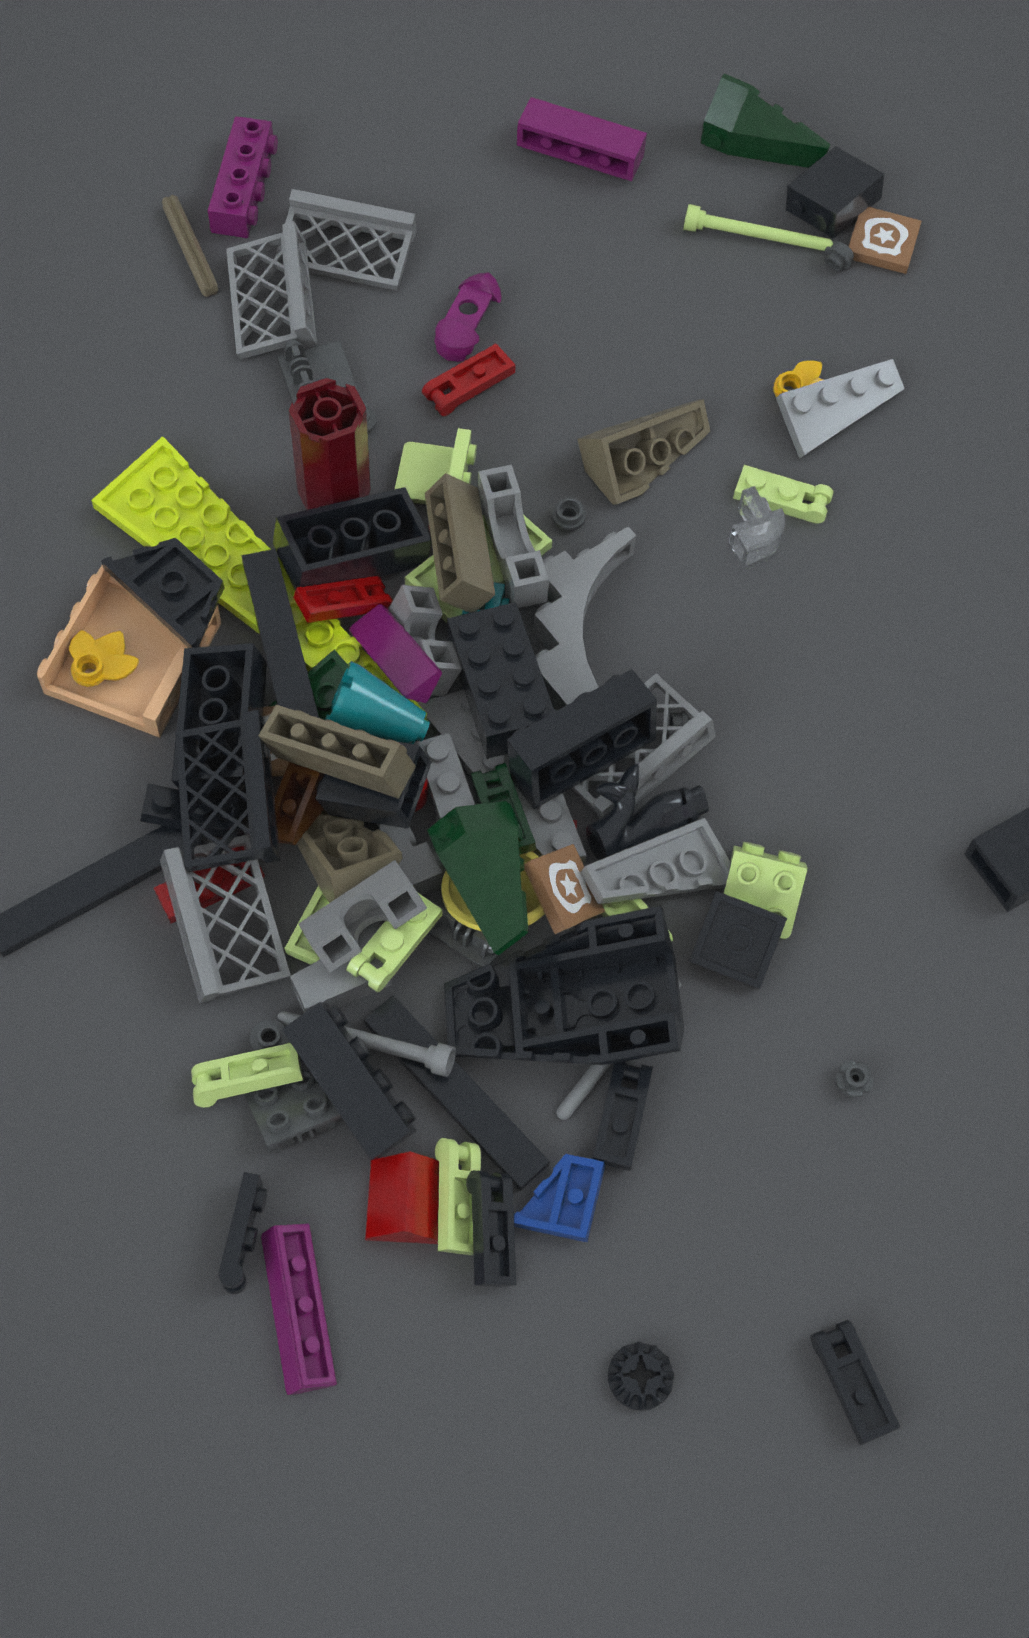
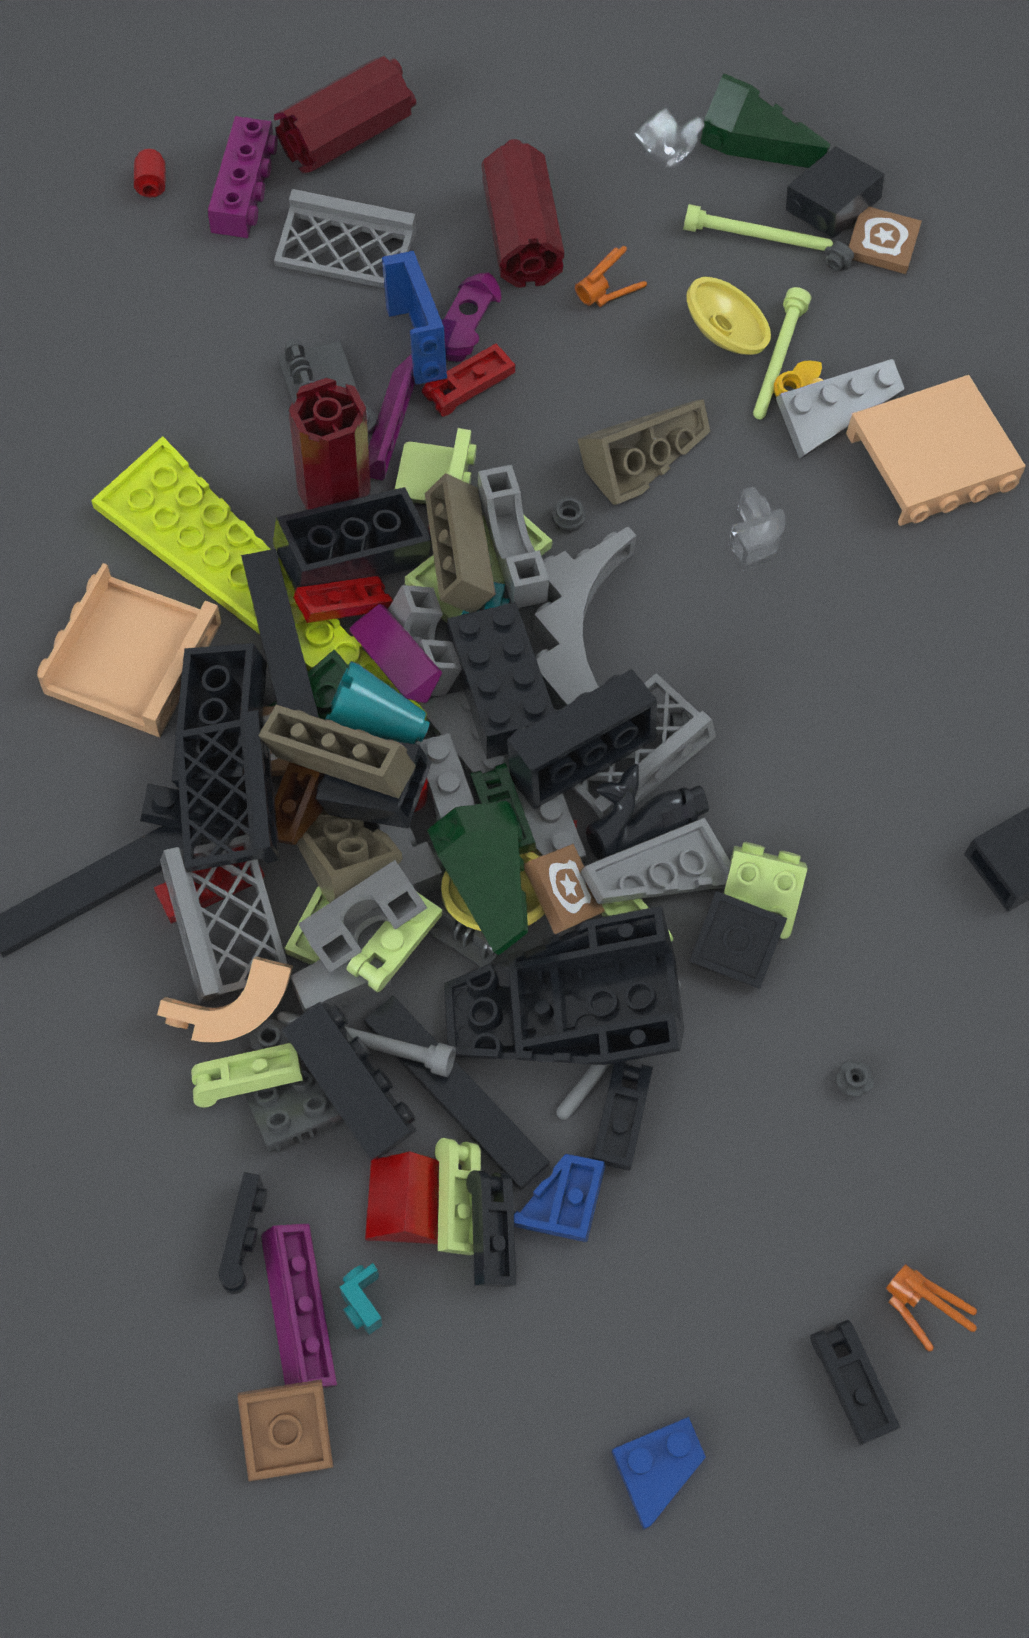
yellow plate [69,630,139,687] -> none
black wing [101,538,225,648] -> none
dark tan axle [162,195,218,297] -> none
light grey fence [226,221,318,360] -> none
magenta brick [517,97,647,182] -> none
black gear [608,1341,674,1411] -> none
yellowish green plate [733,465,833,523] -> none
none -> red brick [134,149,166,198]
none -> light nougat arch [157,956,293,1042]
none -> medium nougat tile [238,1379,333,1481]
none -> dark red brick [274,56,417,173]
none -> teal bracket [339,1264,382,1335]
none -> magenta slope [368,355,415,481]
none -> blue panel [382,251,447,384]
none -> dark red brick [481,139,565,288]
none -> orange plant [575,246,647,307]
none -> blue wing [611,1417,706,1530]
none -> clear brick [631,107,705,167]
none -> light yellow dish [686,277,771,355]
none -> yellowish green piece [753,287,811,419]
none -> light nougat panel [846,375,1026,526]
none -> orange plant [886,1264,977,1351]

